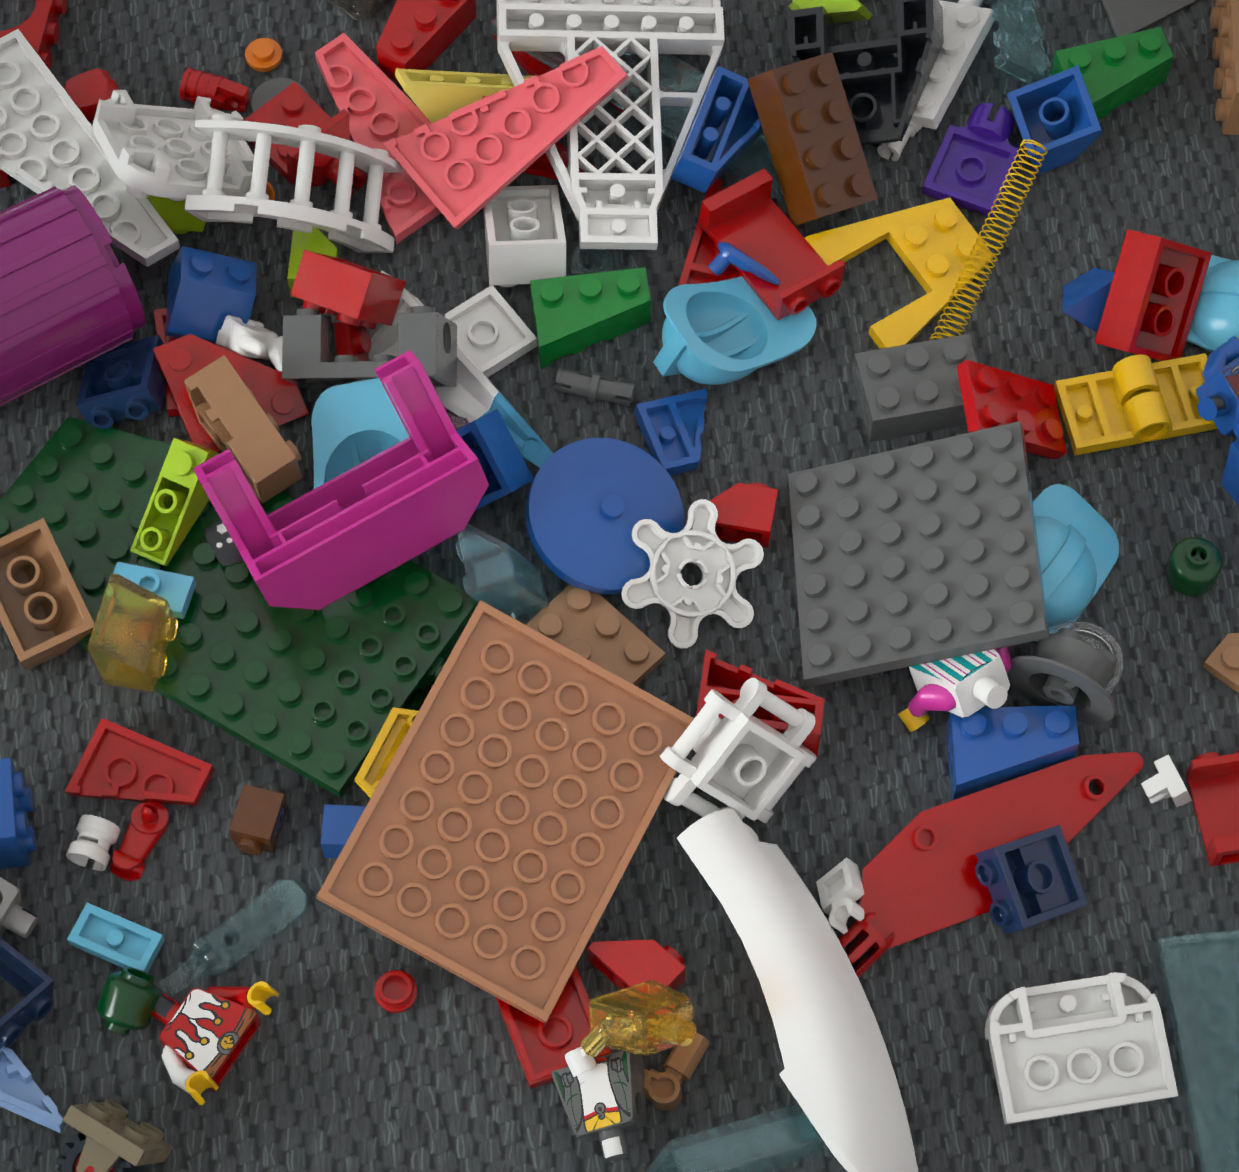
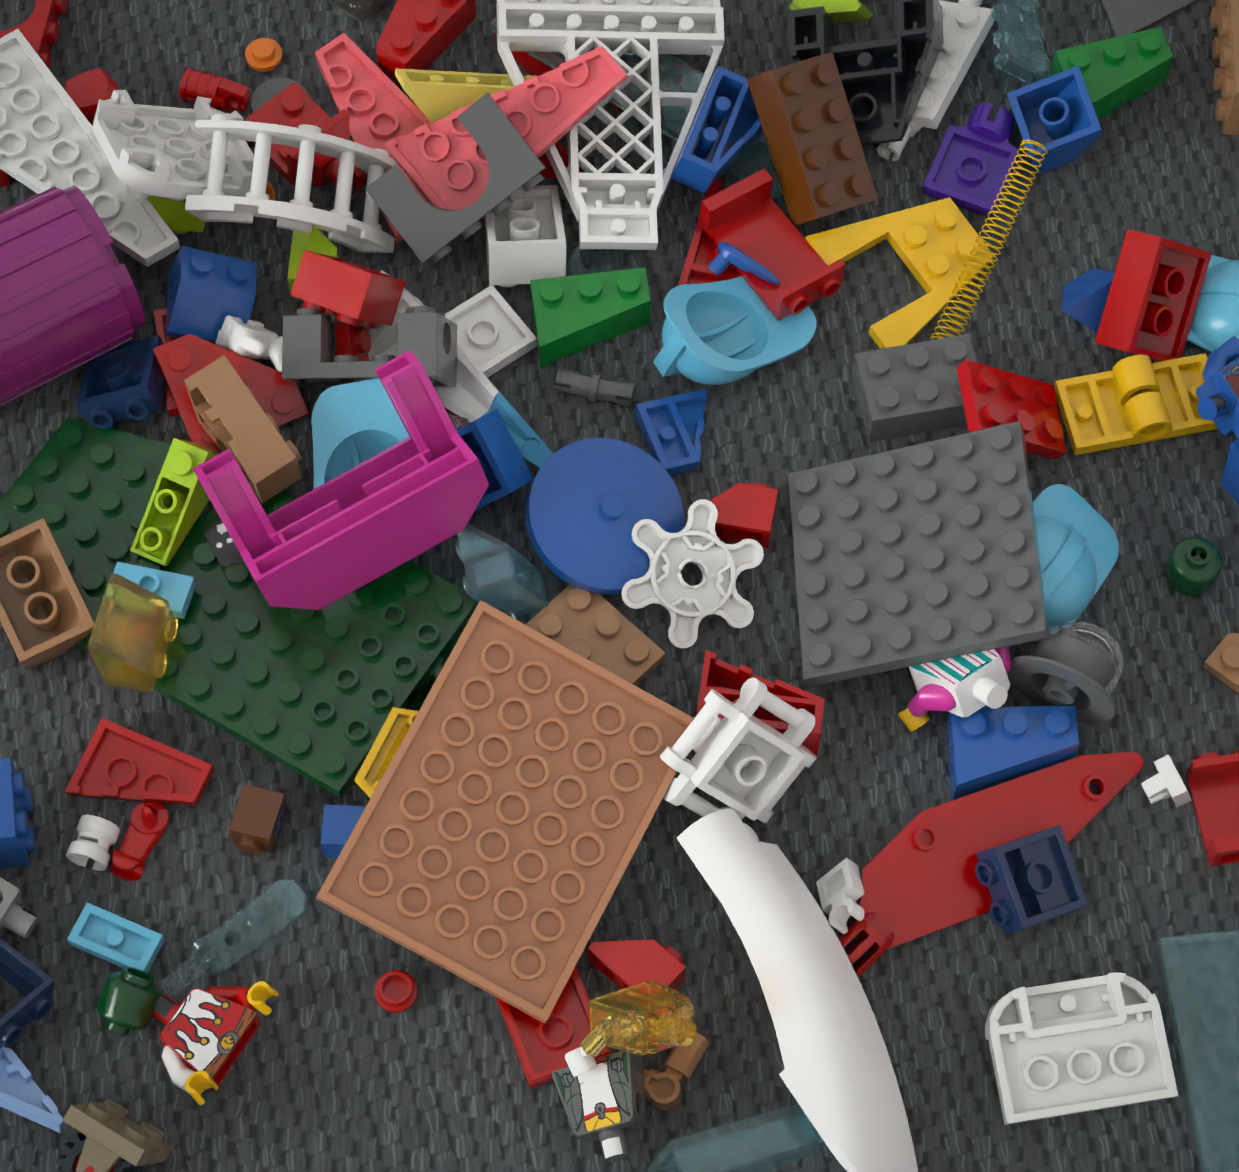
none -> dark grey arch [365,93,546,263]

